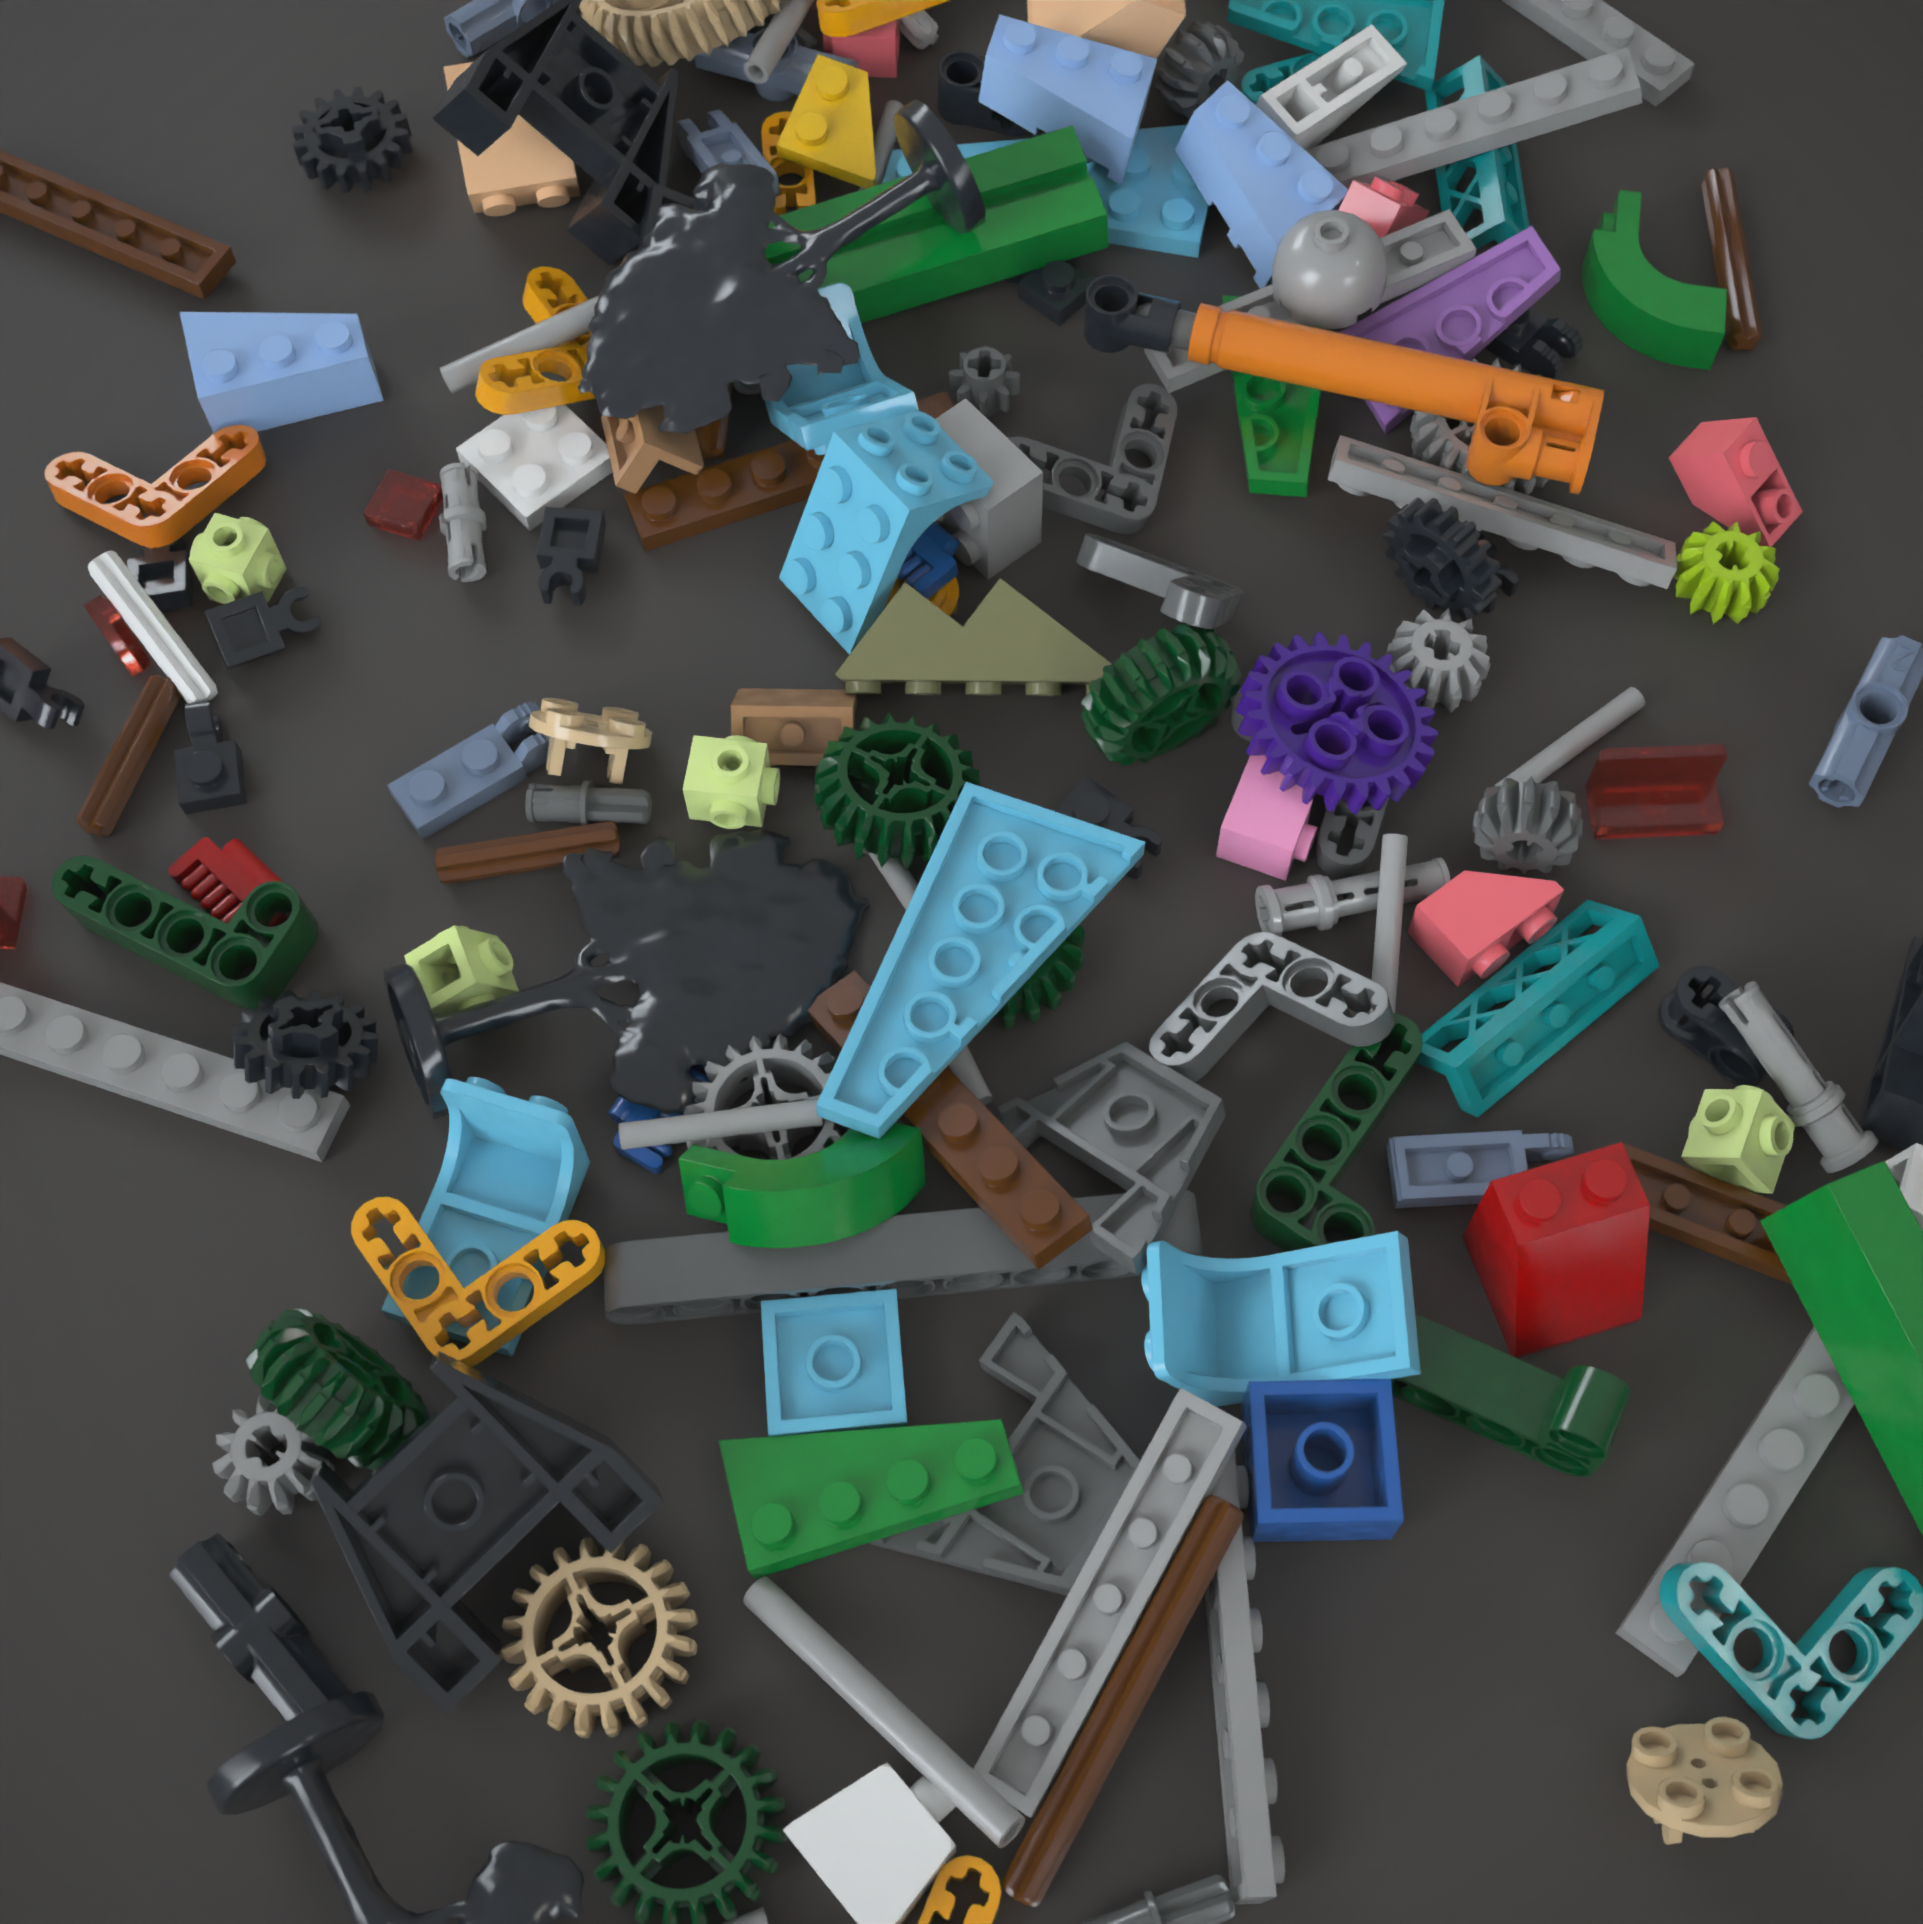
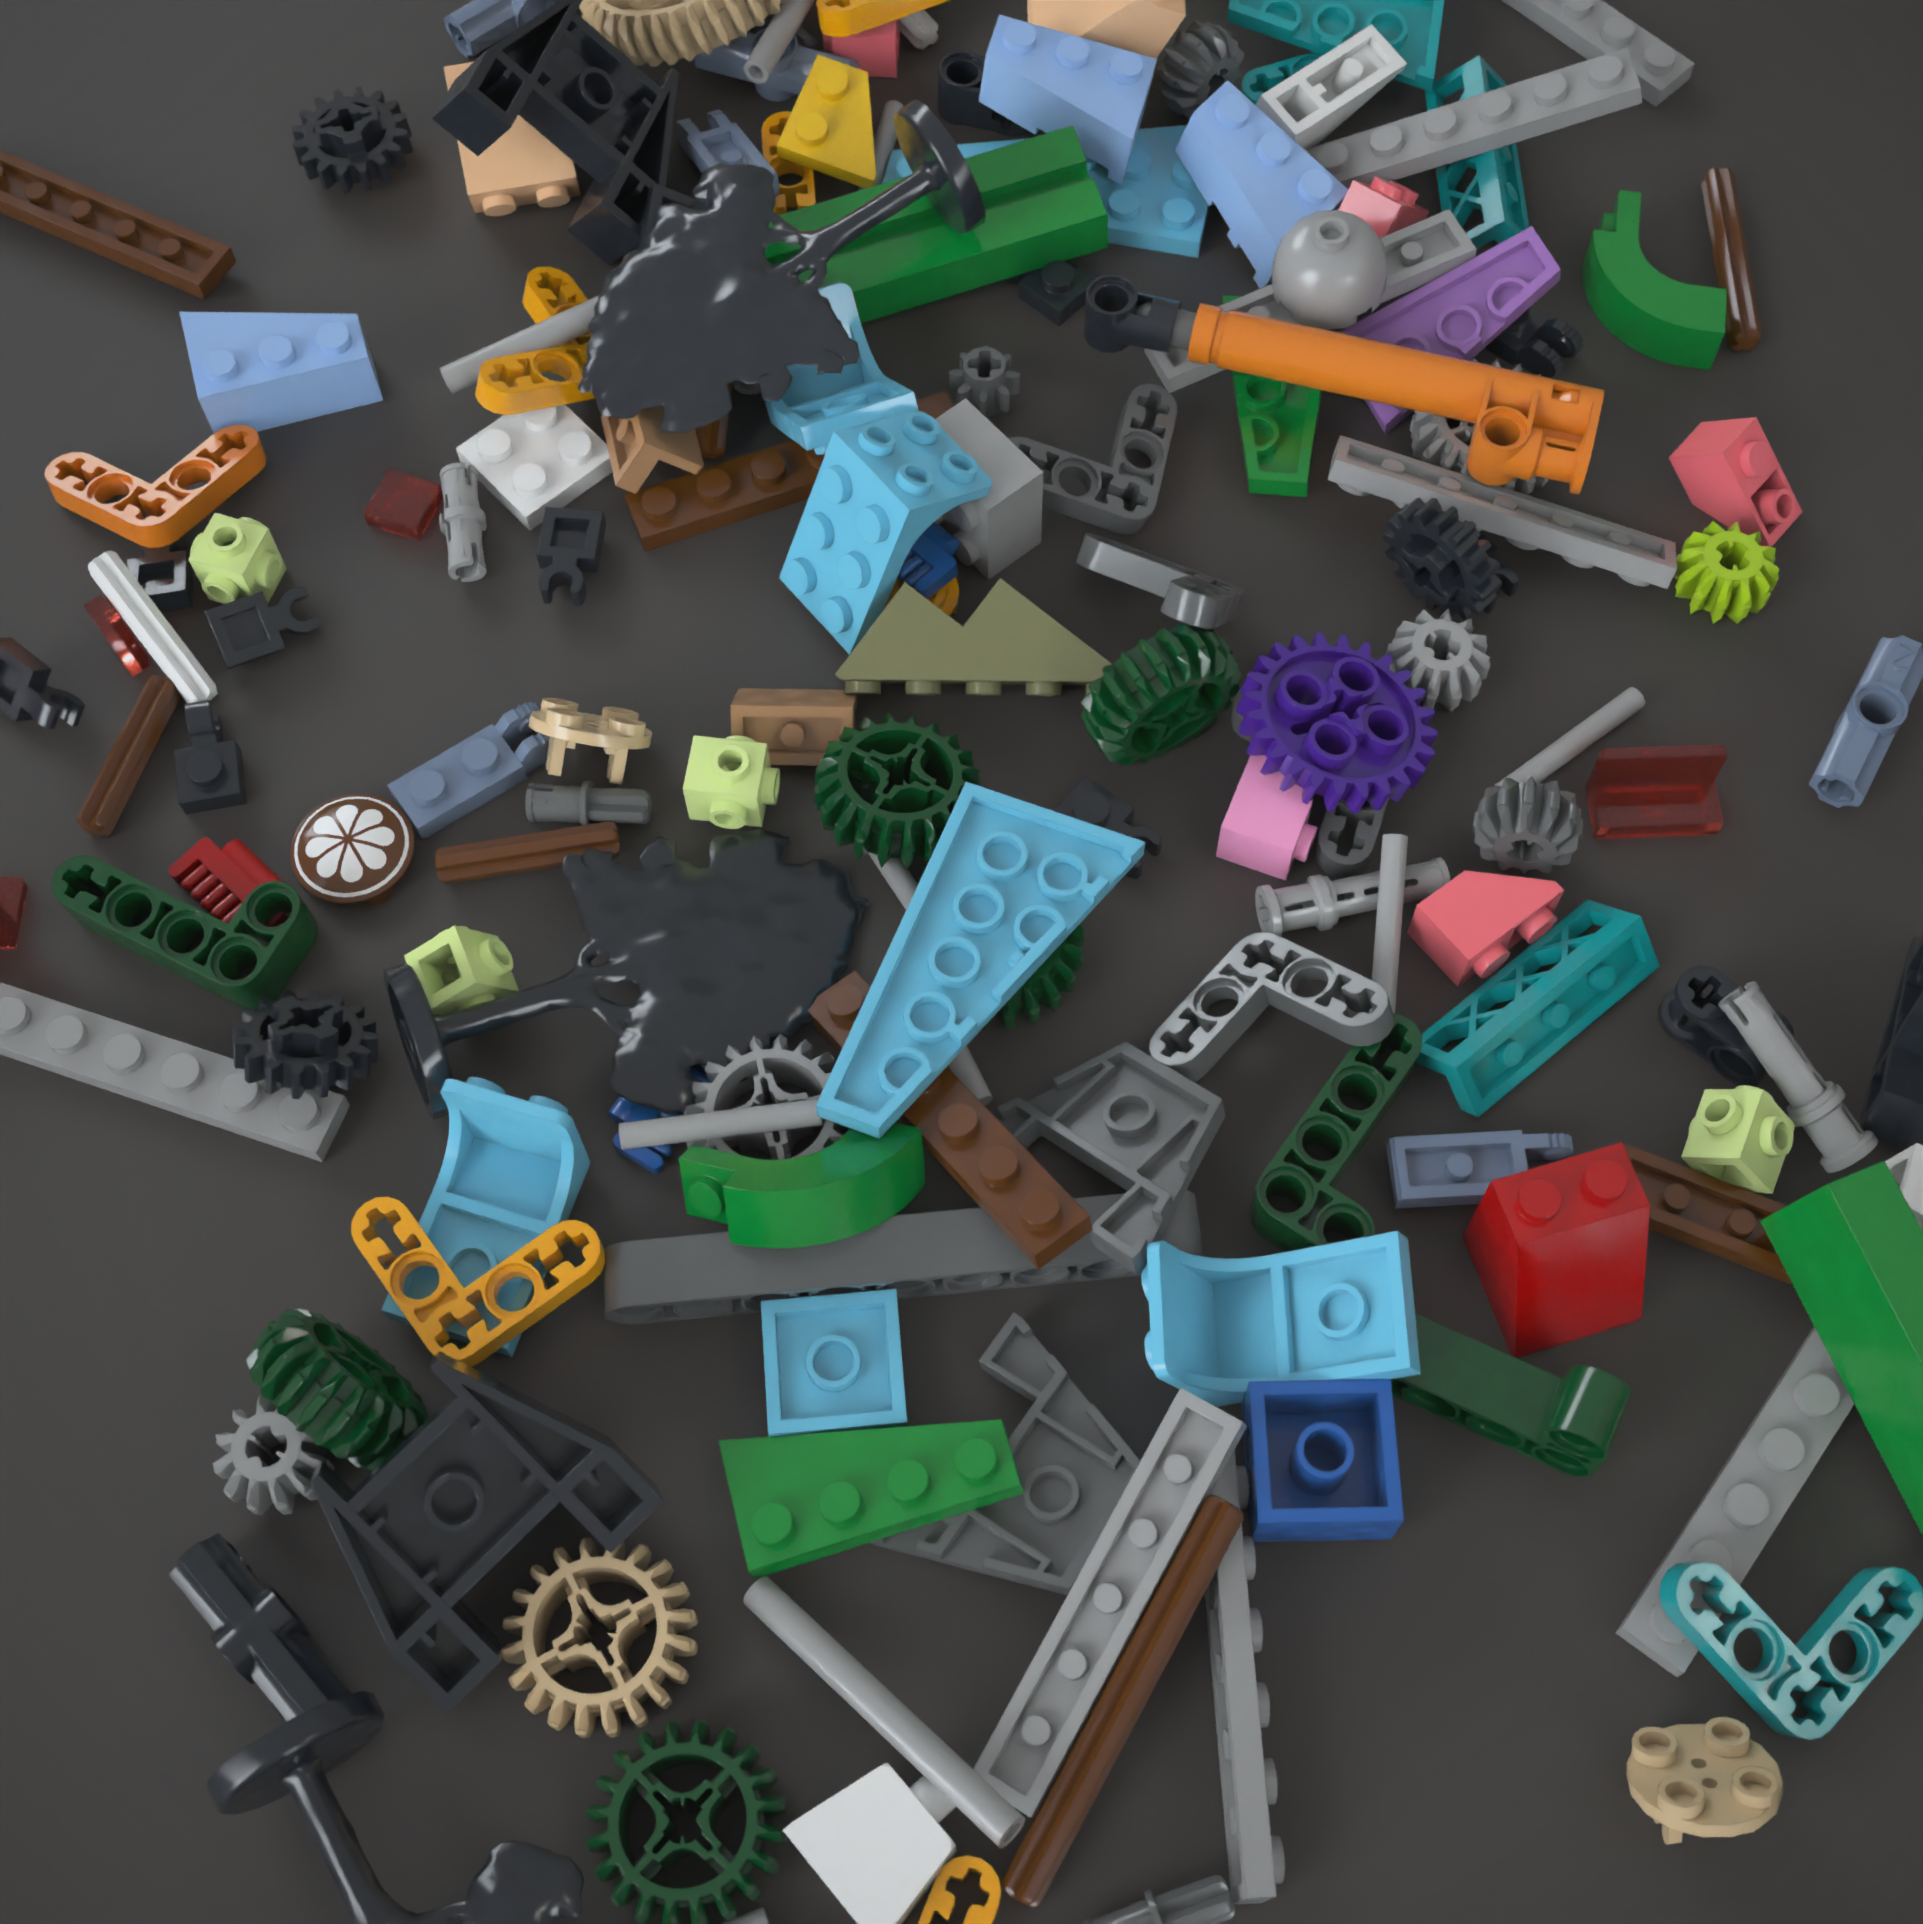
none -> dish [290,794,415,905]

